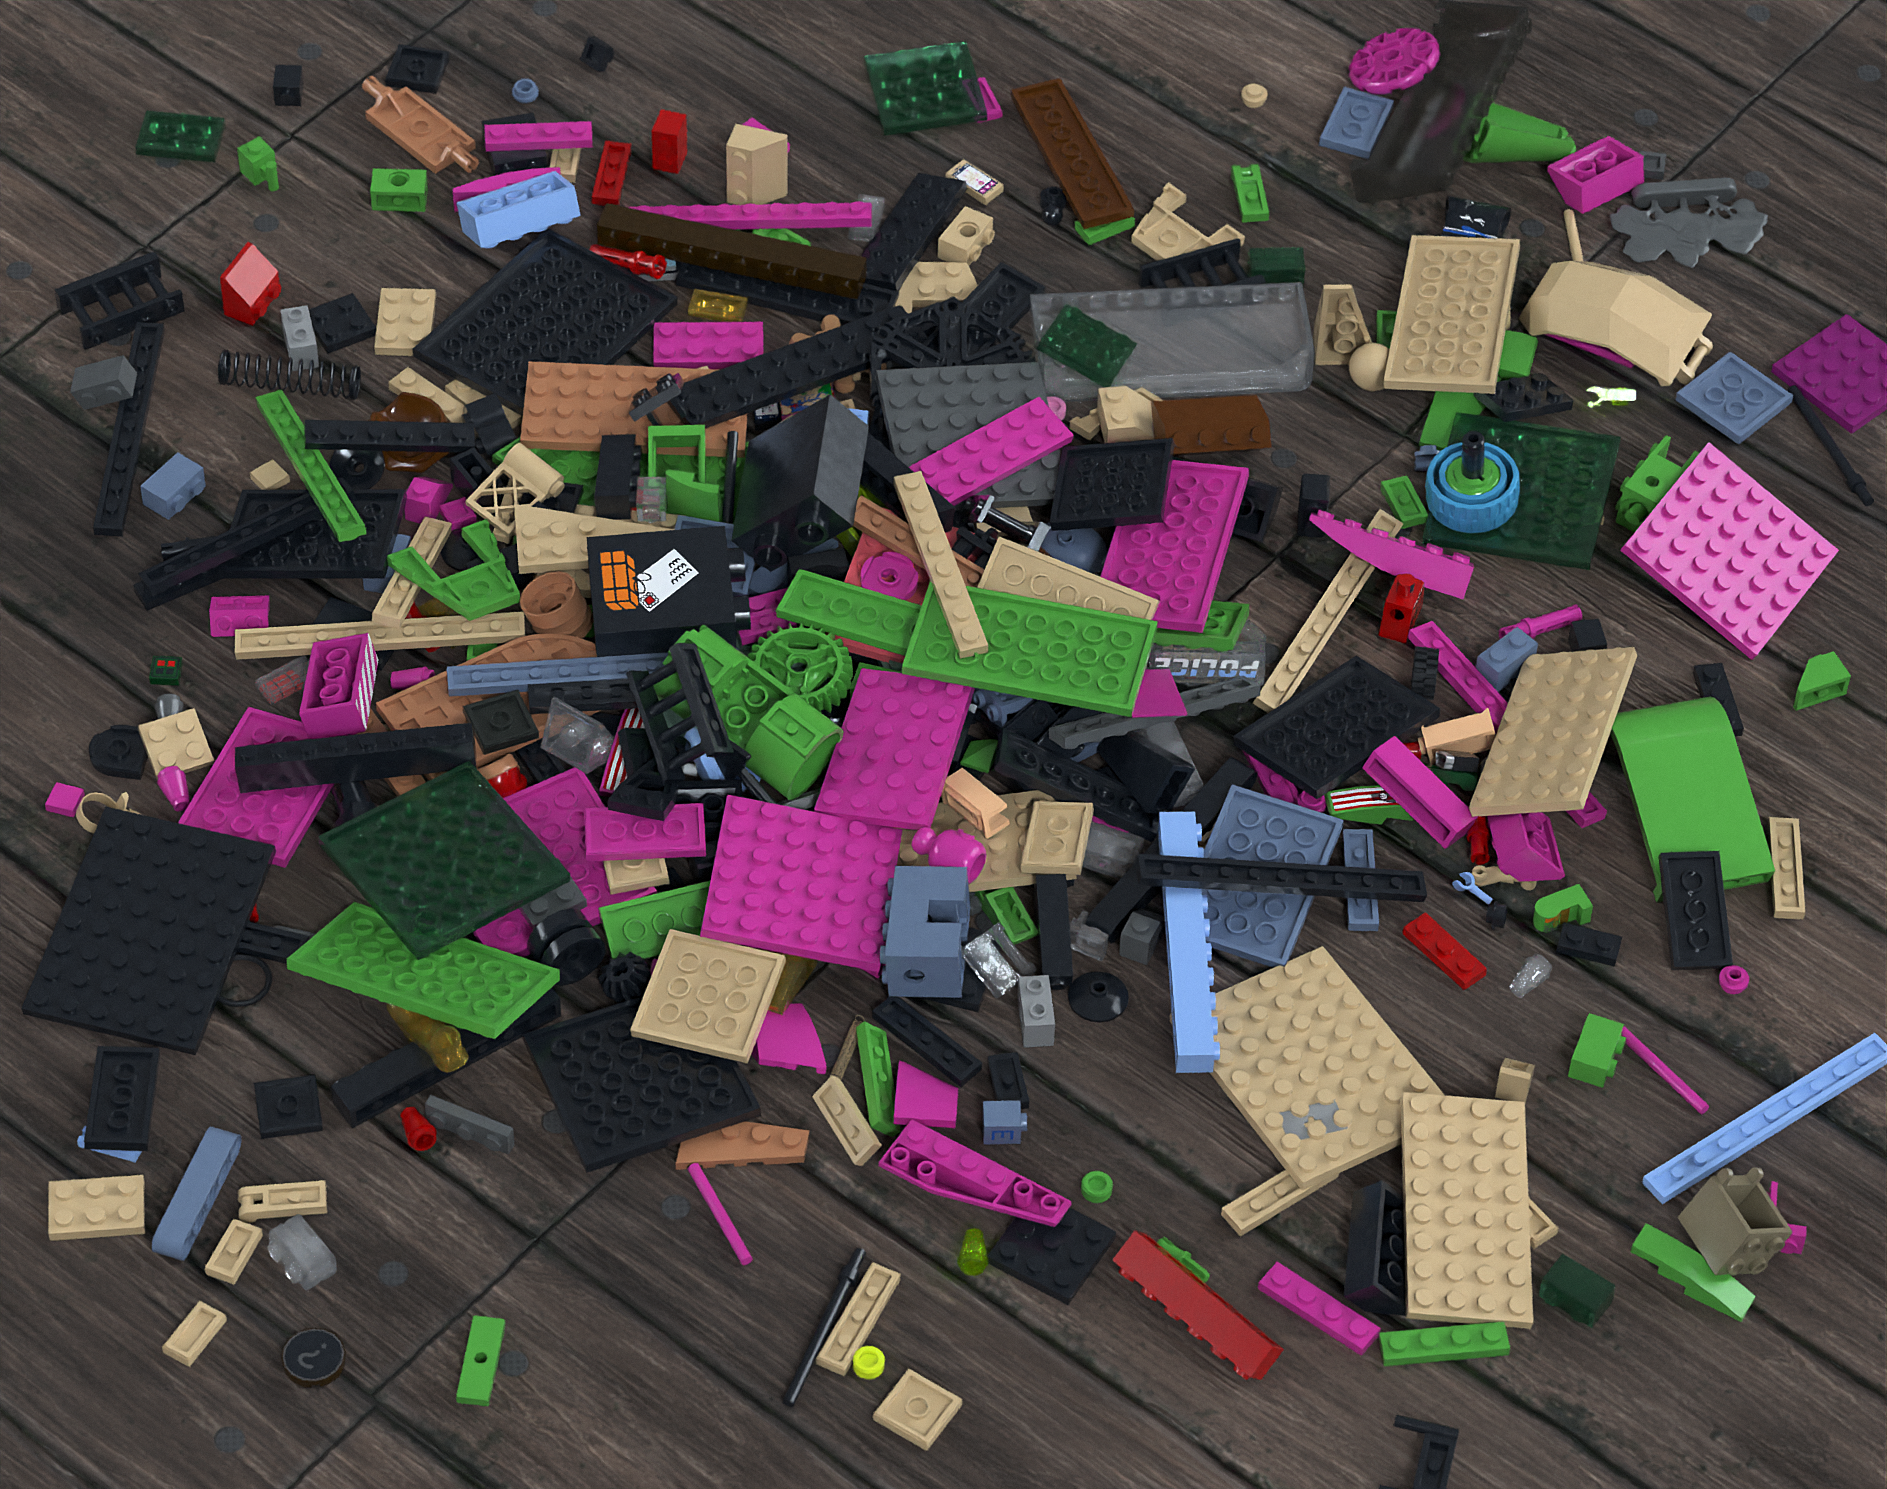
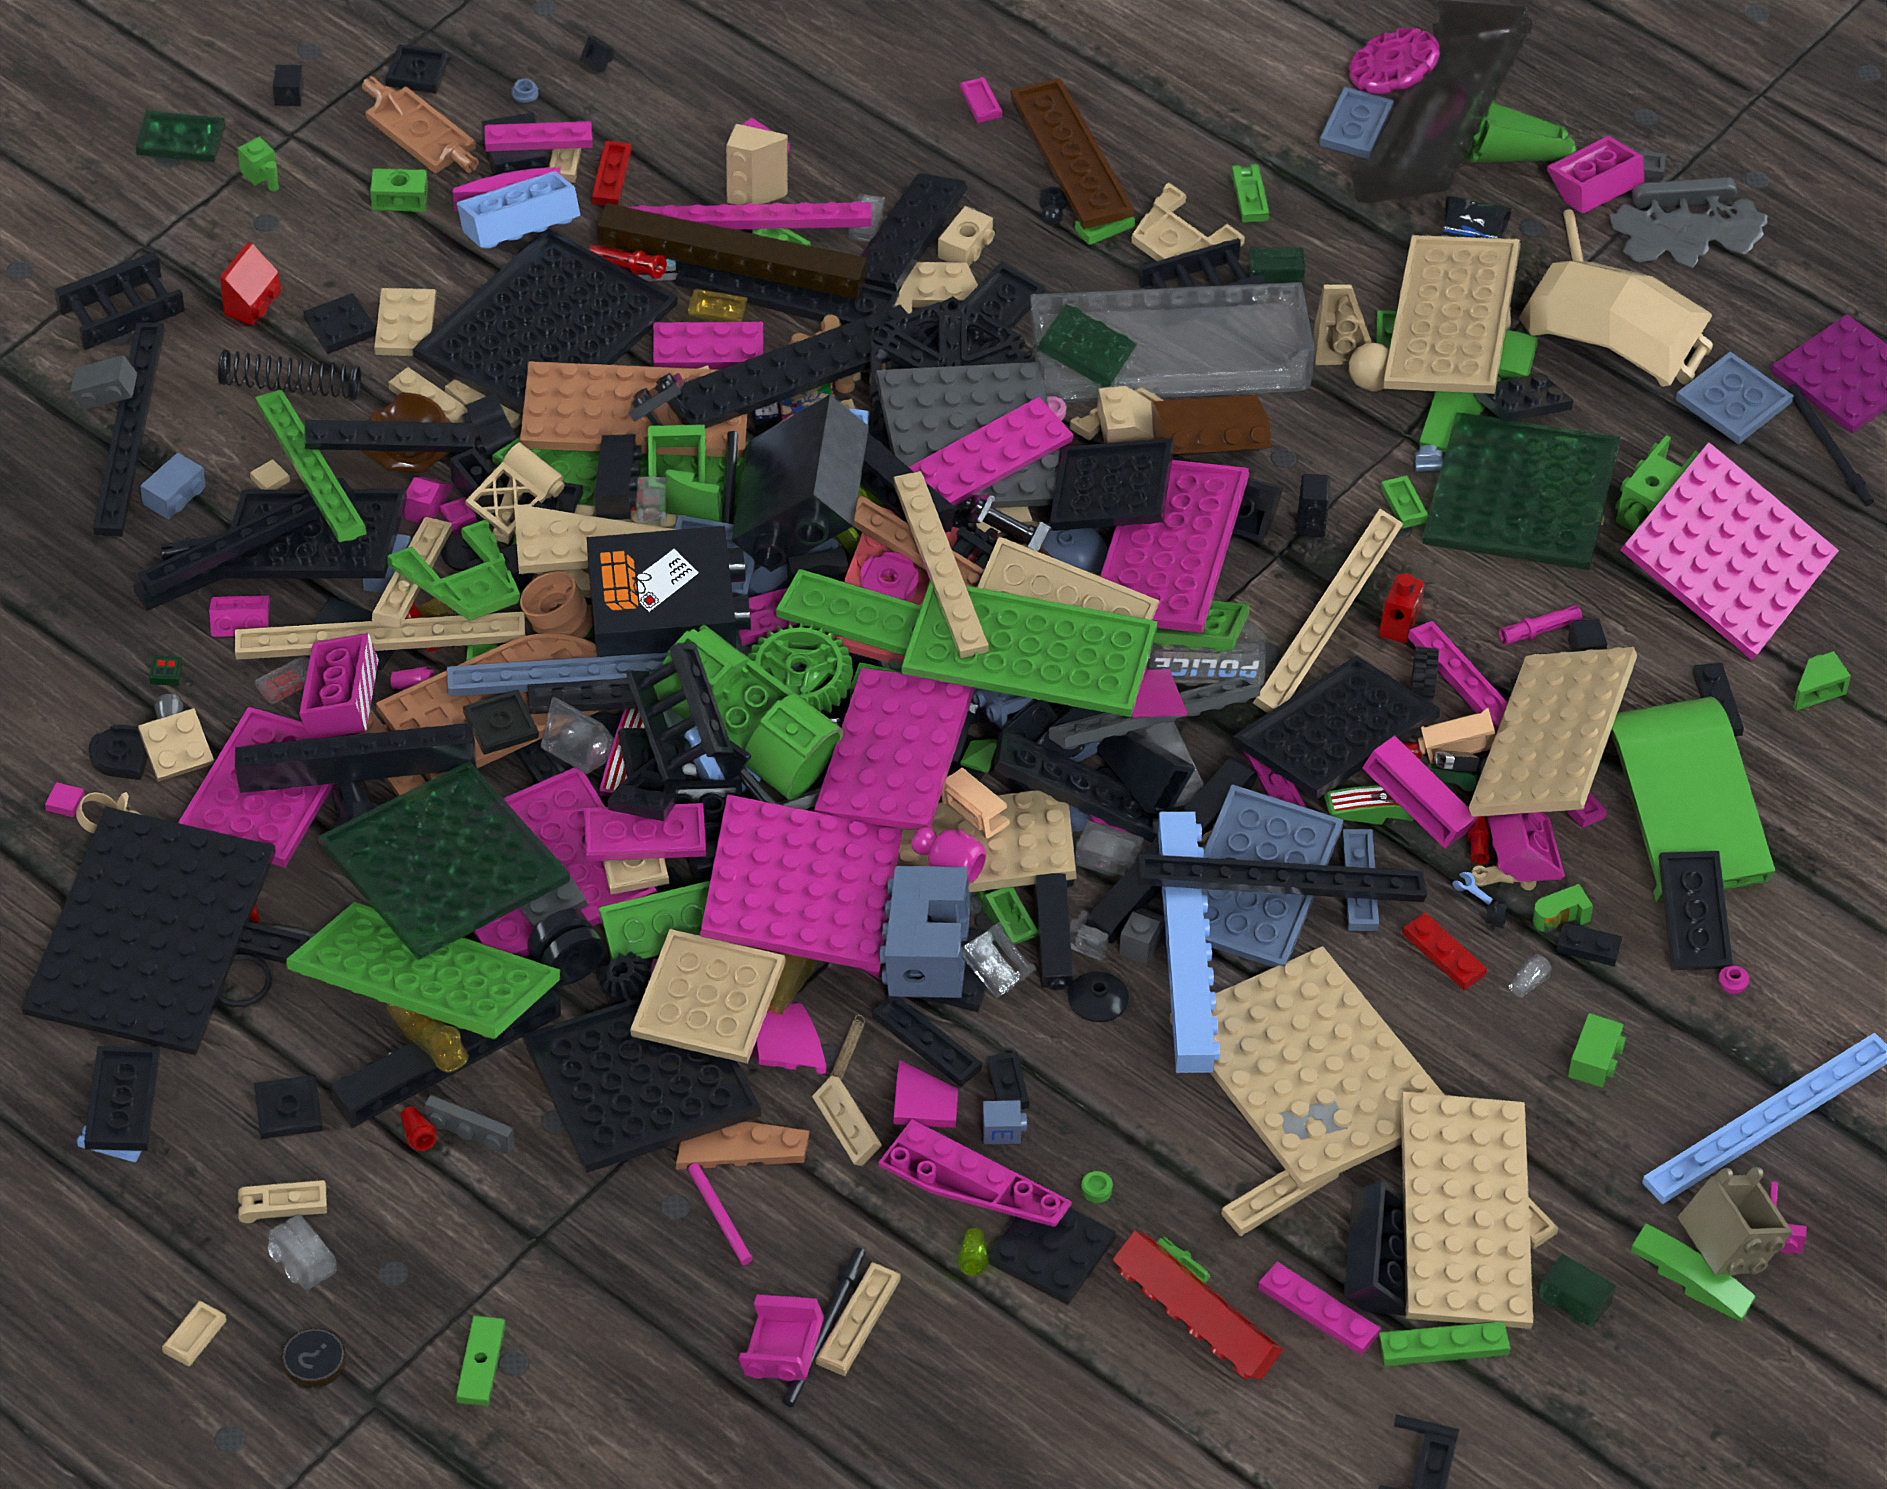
tan plate [49,1175,145,1241] -> none
sand blue beam [152,1126,241,1261] -> none
dark pink cone [157,766,190,812] -> none
tan plate [205,1219,263,1284] -> none
light grey brick [280,305,319,371] -> none
black dish [330,450,385,489] -> none
piece [468,753,528,802] -> none
red brick [652,109,687,174] -> none
neon yellow tile [853,1346,885,1379] -> none
bright green plate [856,1021,901,1137] -> none
clear green plate [864,41,987,136] -> none
tan tile [873,1369,962,1451] -> none
tile [946,159,1004,205] -> none
light grey brick [1017,975,1055,1048] -> none
tan tile [1020,801,1094,875] -> none
tan plate [1241,84,1267,108] -> none
dark pink plate [1297,791,1327,813] -> none
dark pink wedge [1309,510,1474,599] -> none
dark azure wheel [1425,431,1520,533] -> none
sand blue brick [1476,627,1538,692] -> none
tan slope [1495,1058,1535,1103] -> none
dark pink bar [1544,334,1634,369] -> none
clear neon green plate [1586,386,1636,407] -> none
dark pink bar [1621,1026,1709,1115] -> none
tan plate [1768,817,1805,919] -> none
none -> dark pink panel [738,1295,824,1381]

